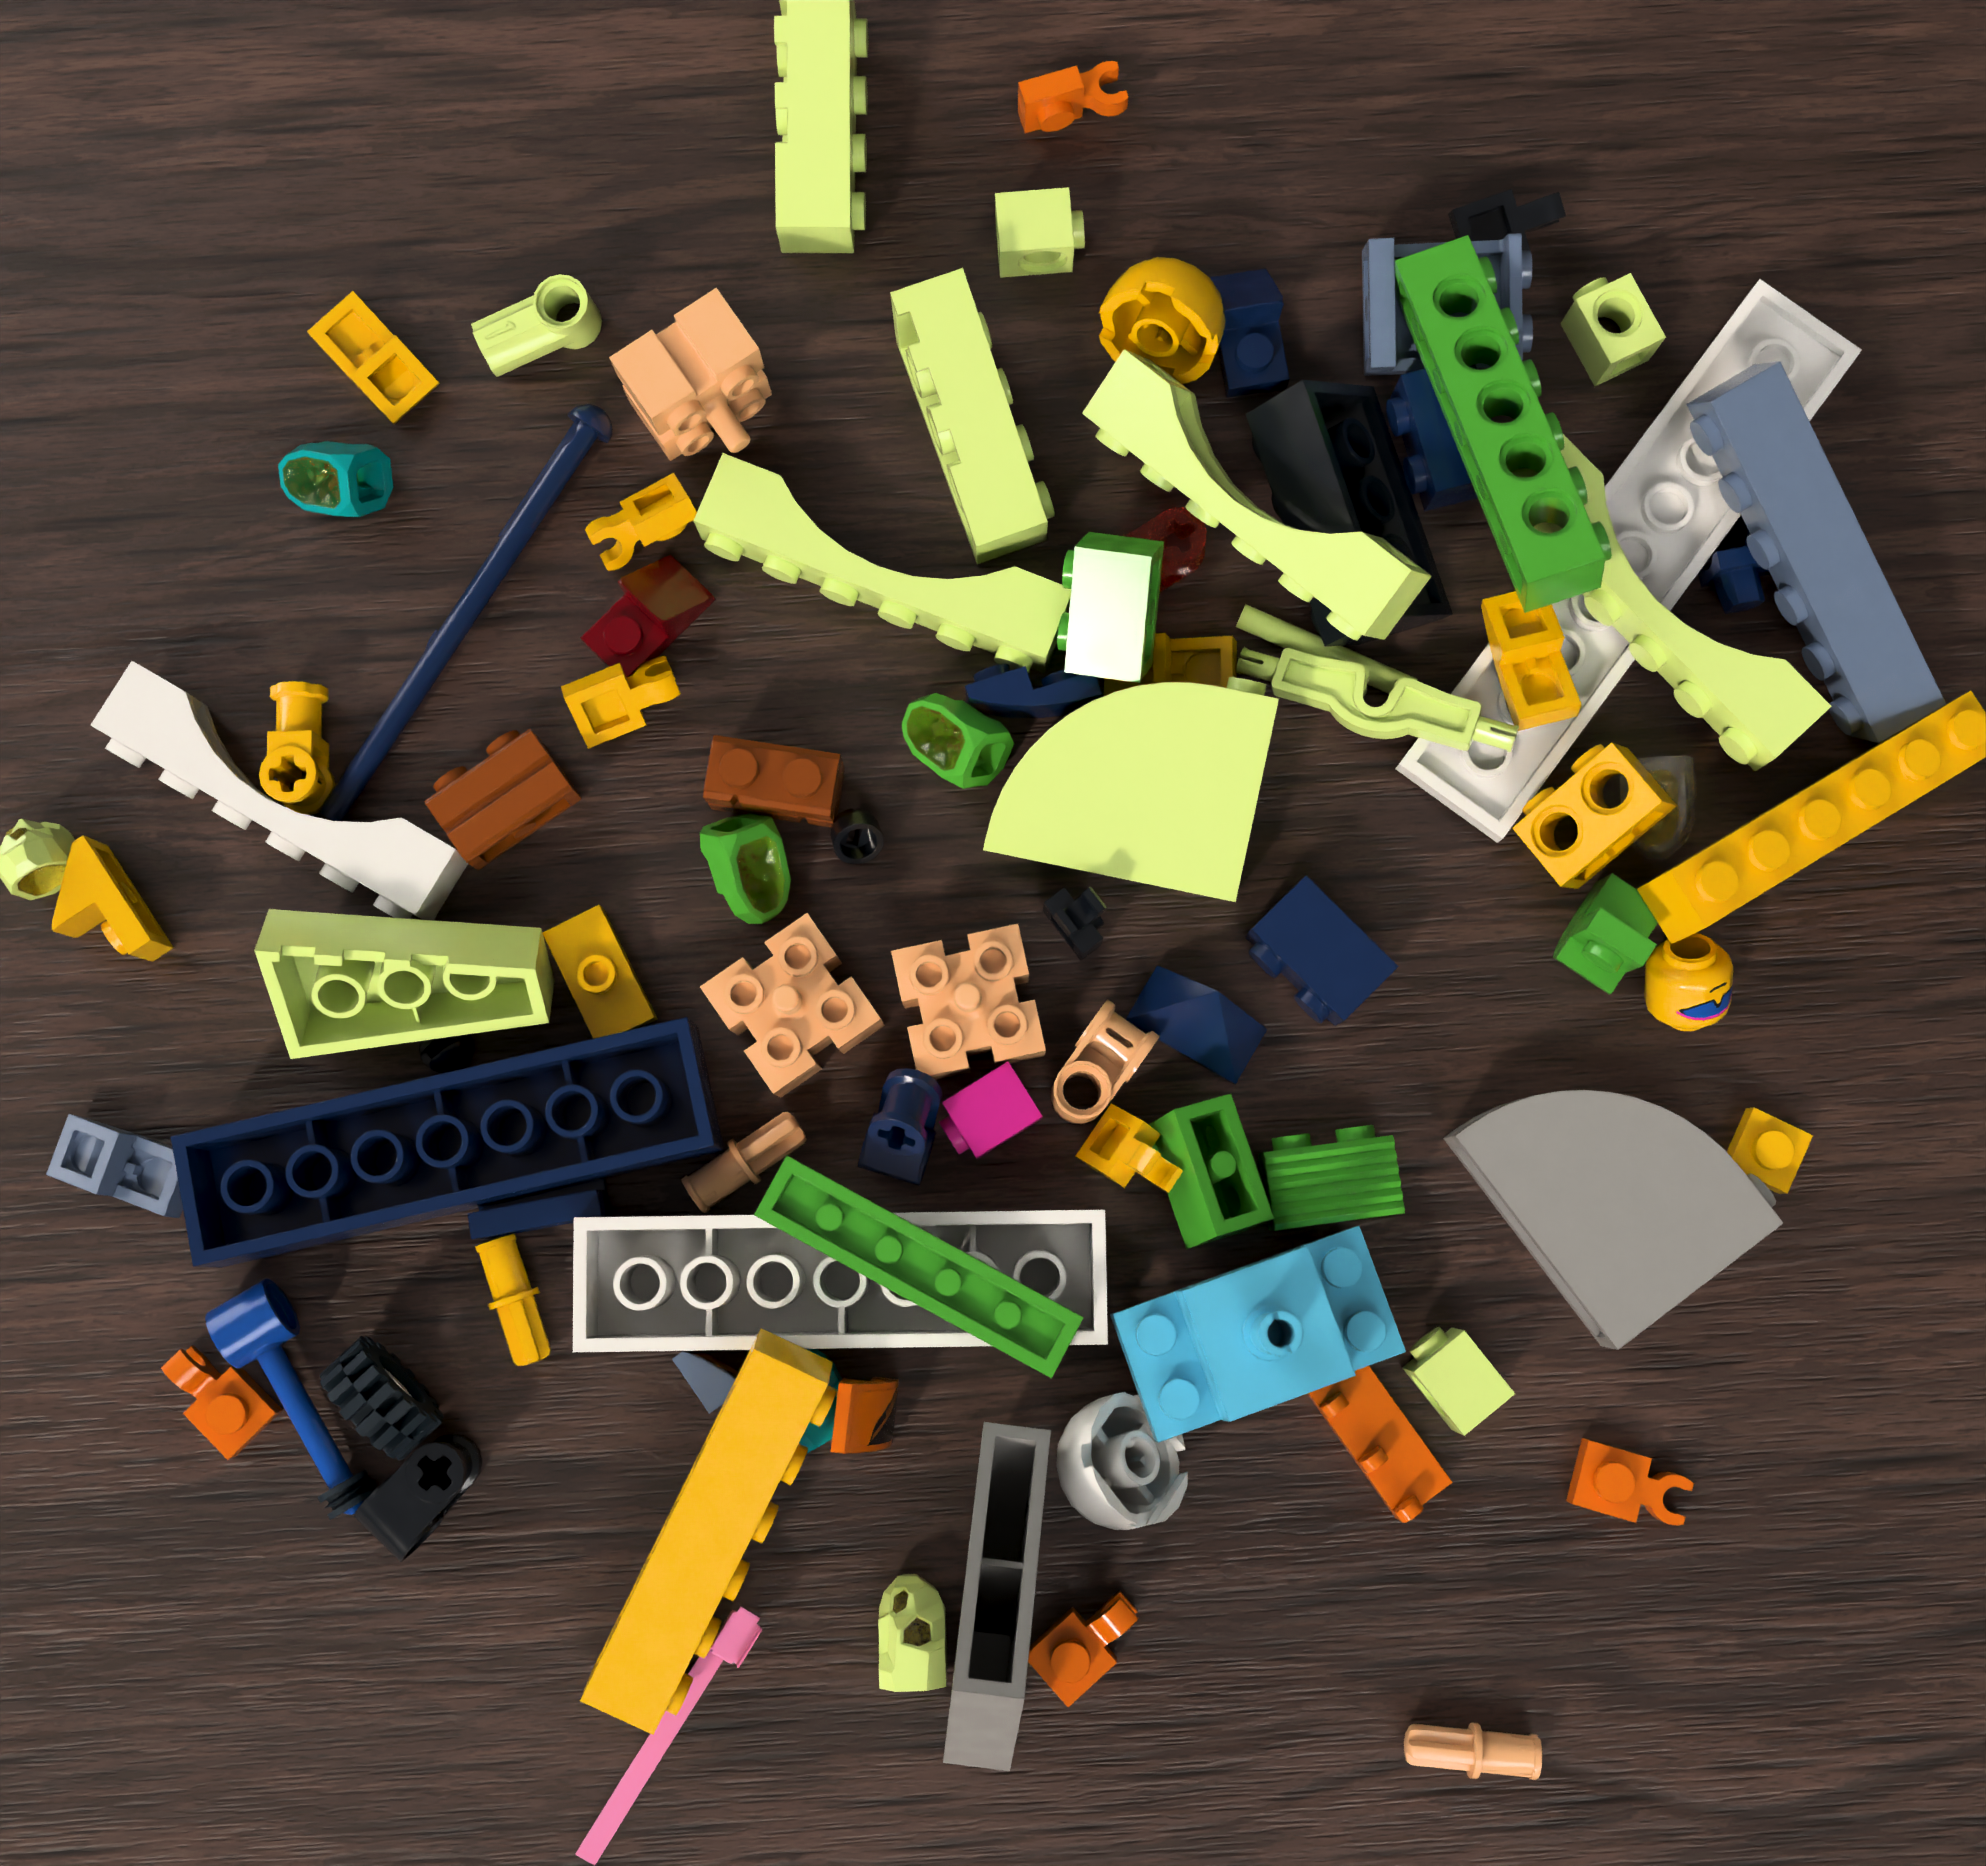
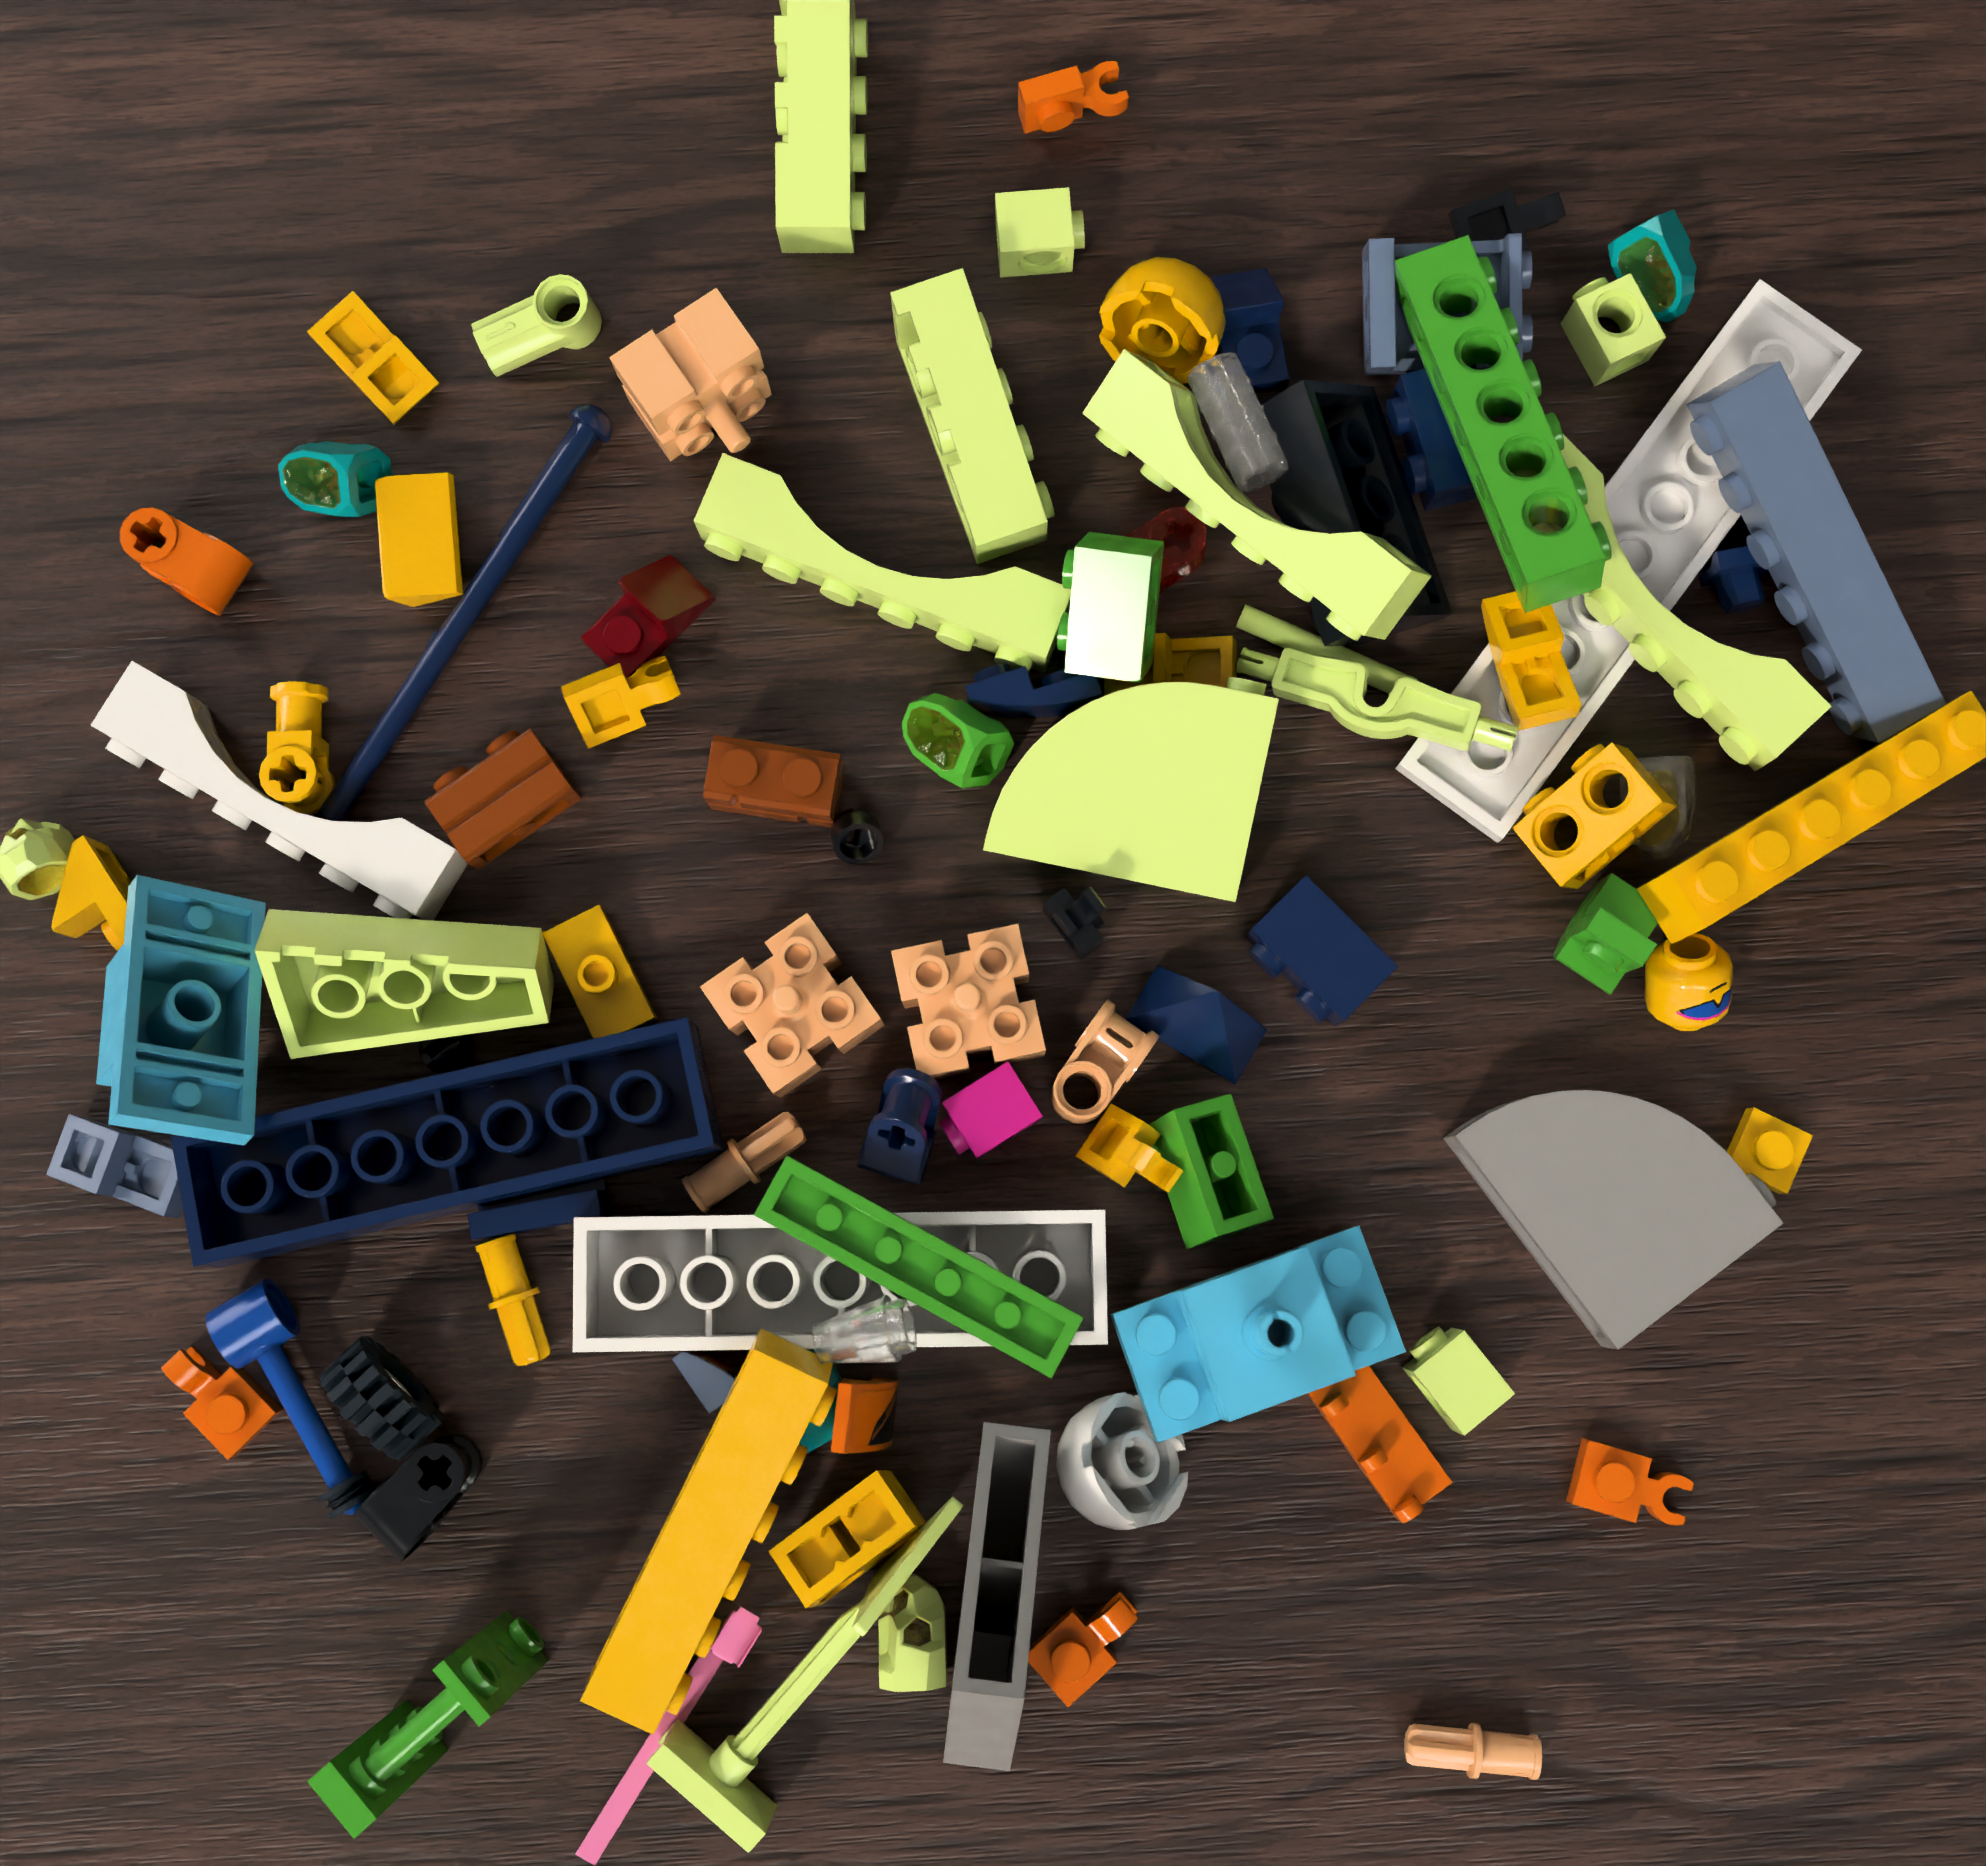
yellow plate [585,473,697,571] -> none
bright green rock [700,813,791,924] -> none
bright green brick [1258,1125,1405,1231] -> none
none -> medium azure brick [96,875,266,1146]
none -> orange piece [119,507,254,616]
none -> bright green fence [307,1610,549,1839]
none -> yellow slope [375,472,463,607]
none -> yellowish green piece [646,1497,963,1853]
none -> yellow brick [768,1470,926,1608]
none -> clear cone [812,1295,917,1364]
none -> clear axle [1187,352,1289,492]
none -> rock [1608,209,1697,322]

